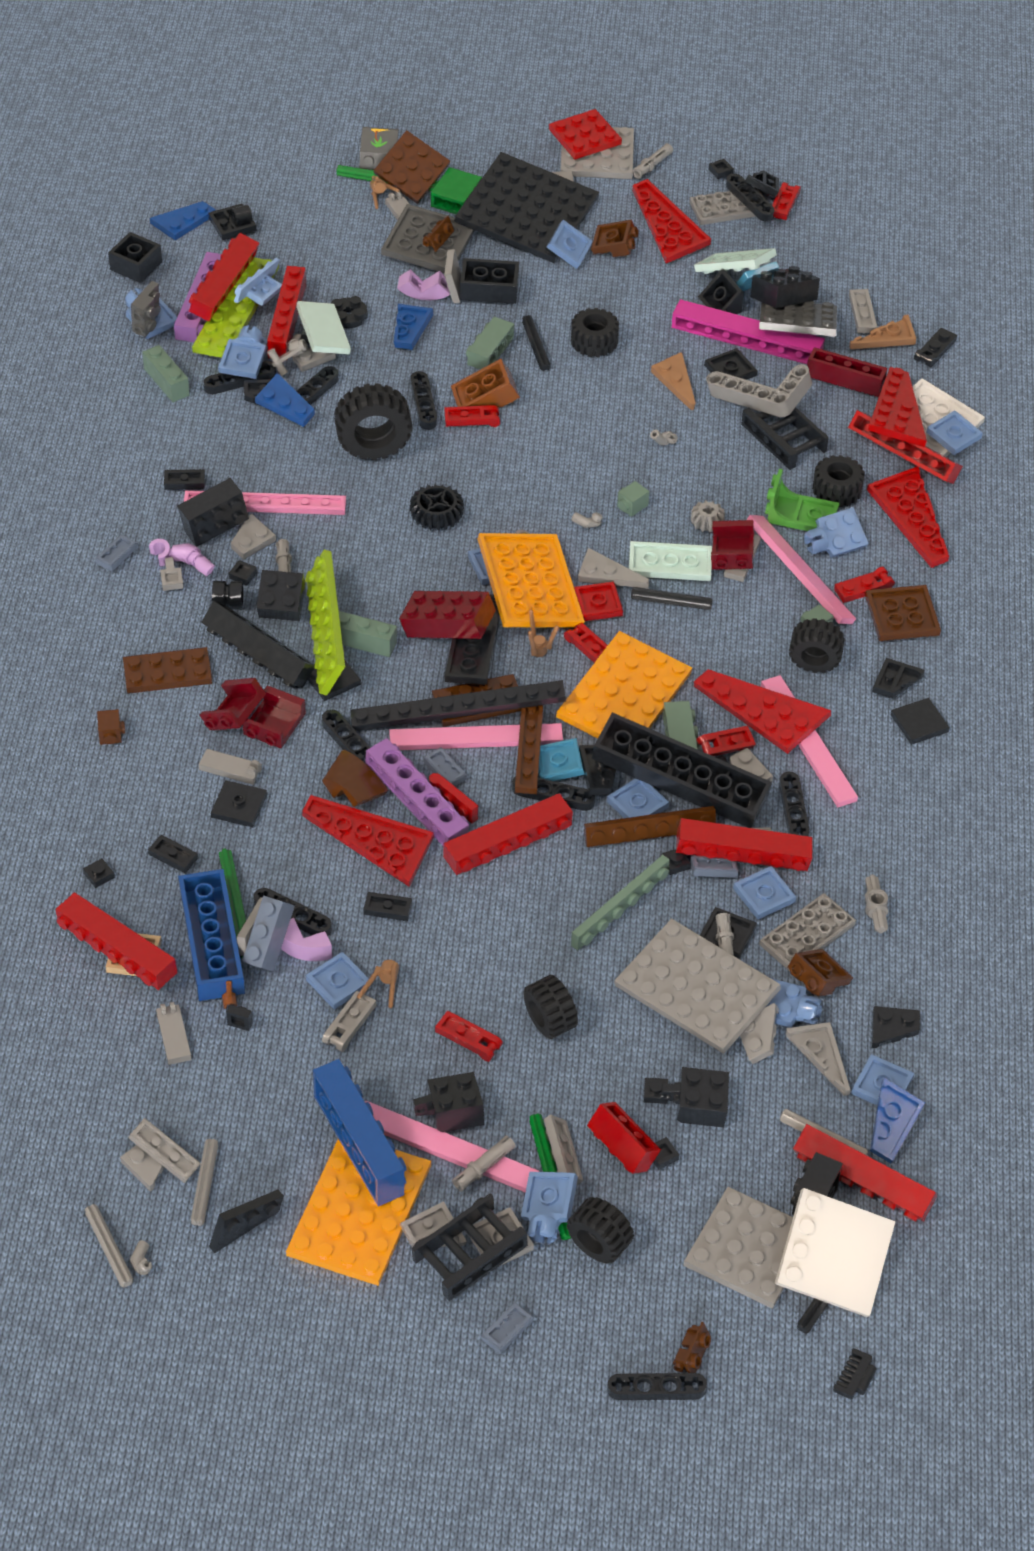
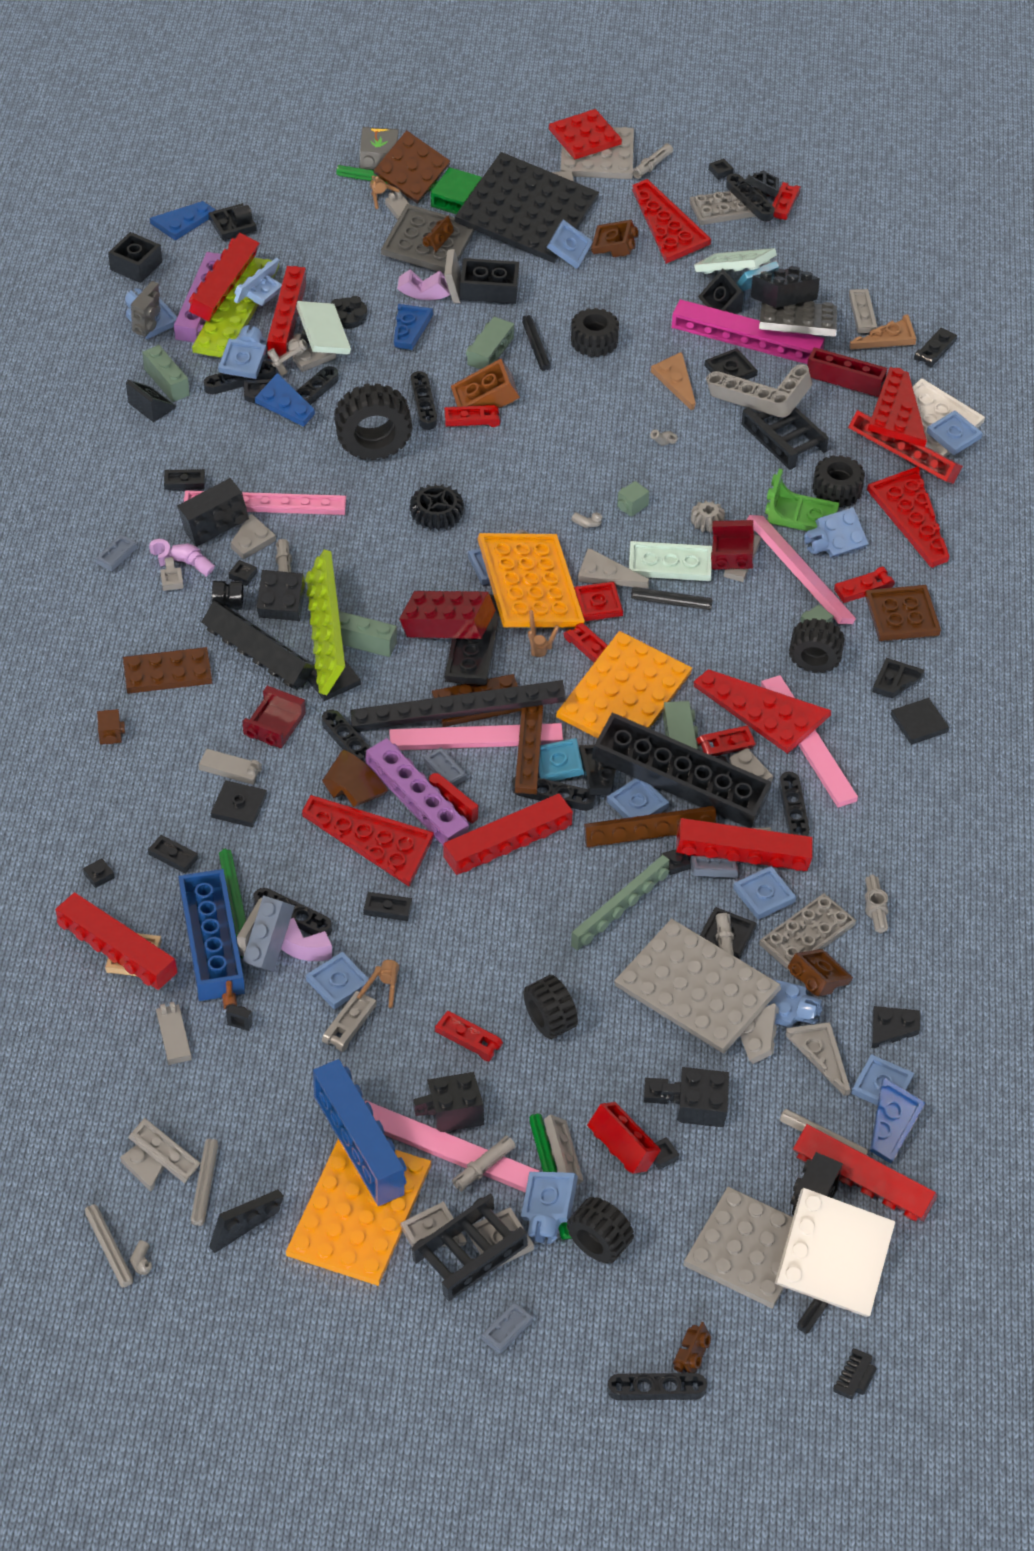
dark red panel [200,678,266,730] -> none
none -> black slope [126,379,176,422]

